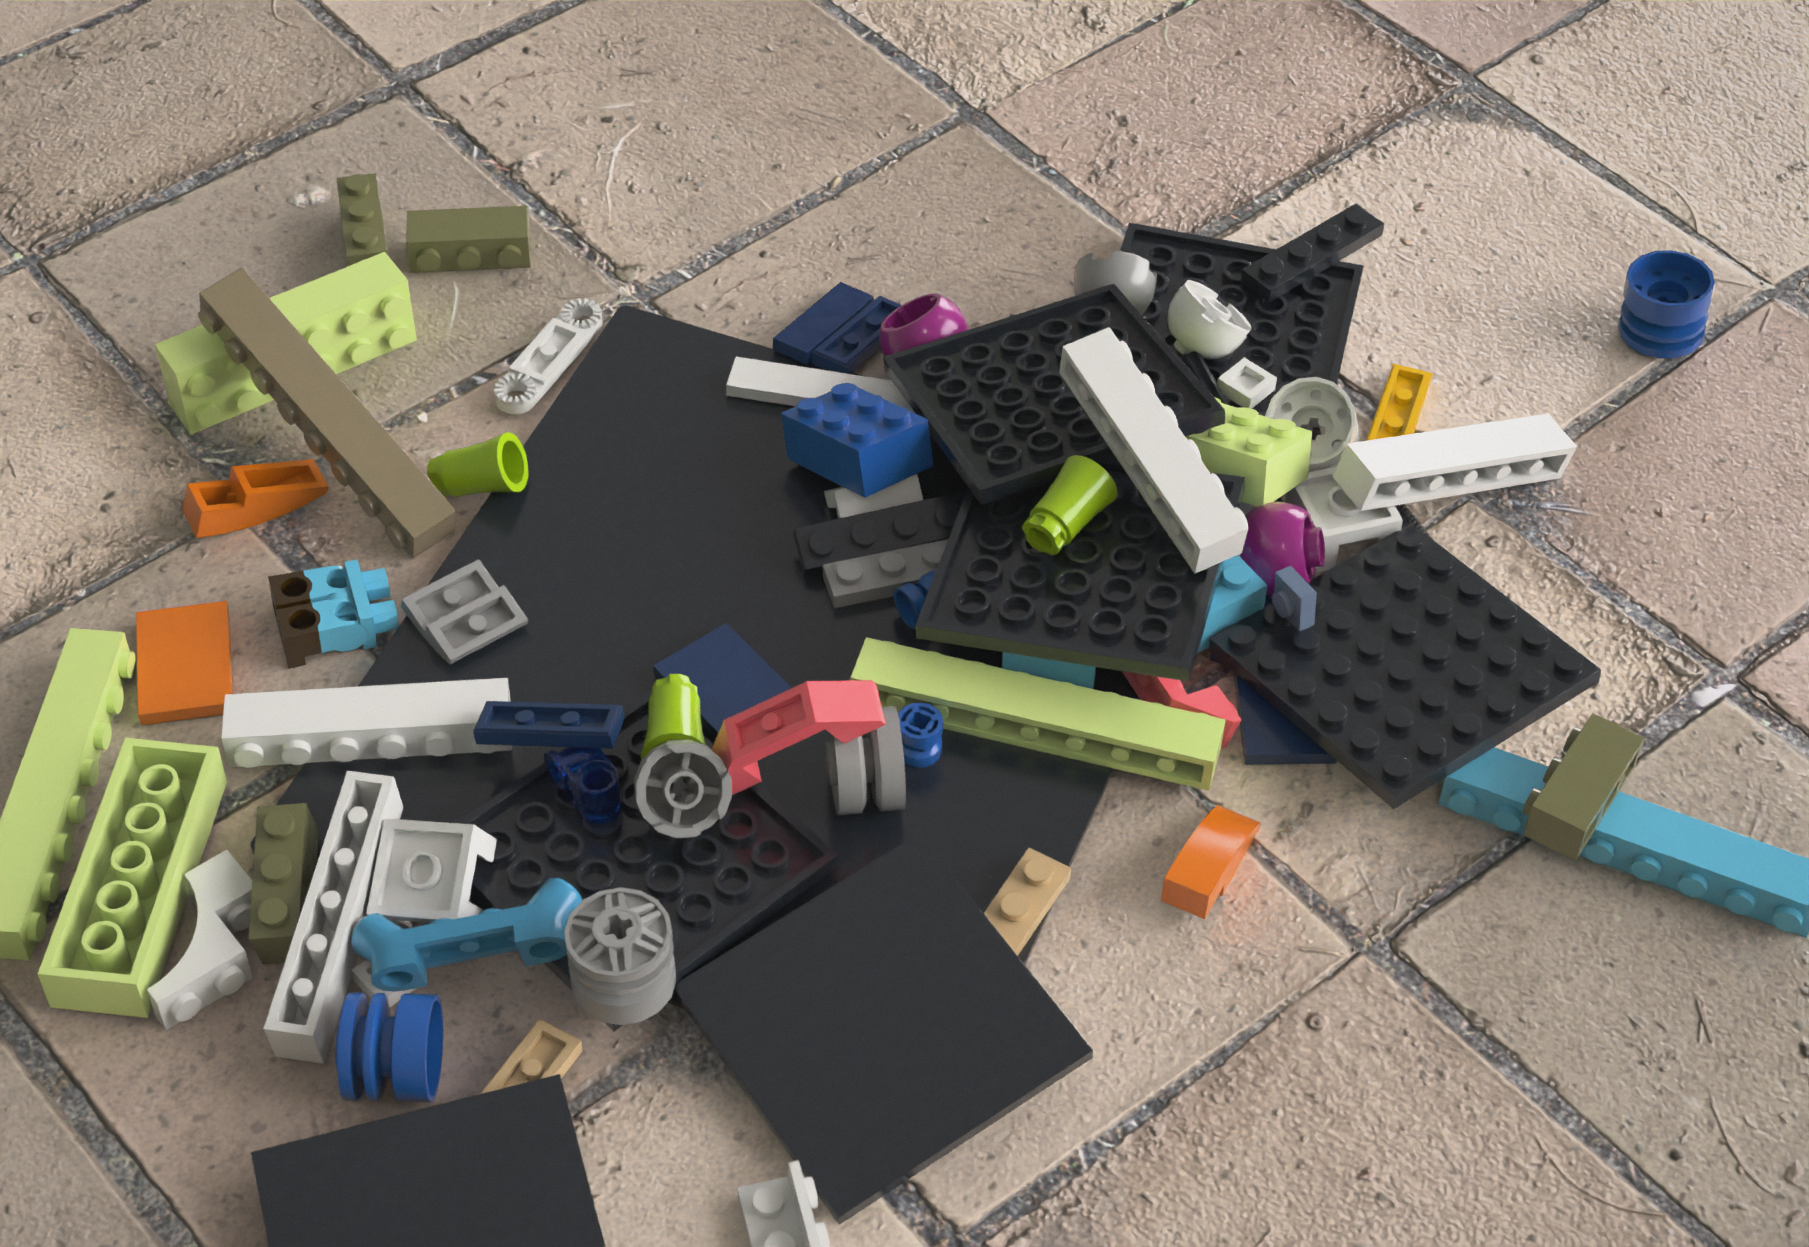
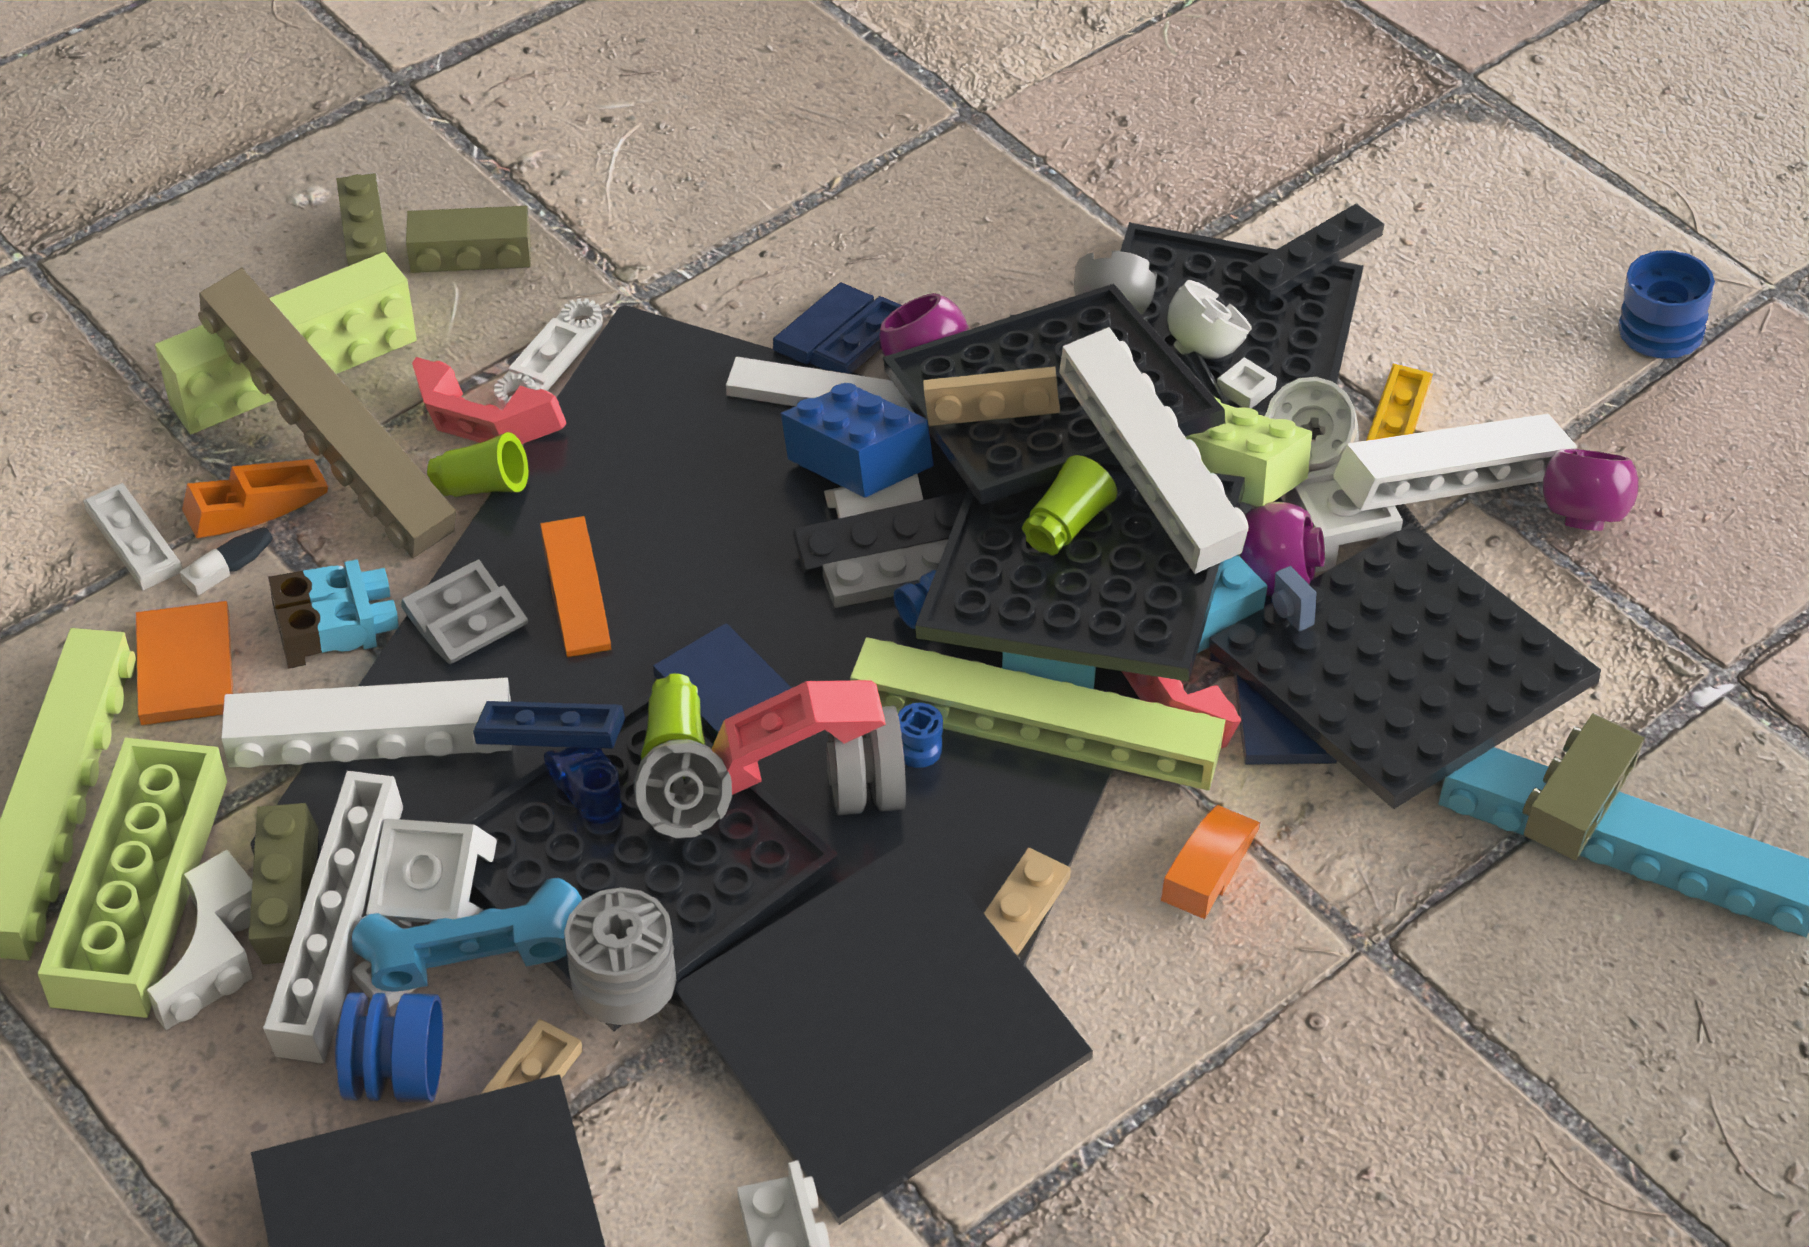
none -> white tile [83,483,182,590]
none -> piece [180,527,273,596]
none -> coral slope [412,357,567,444]
none -> orange slope [540,516,612,657]
none -> tan plate [924,367,1060,426]
none -> magenta wheel [1543,449,1639,531]

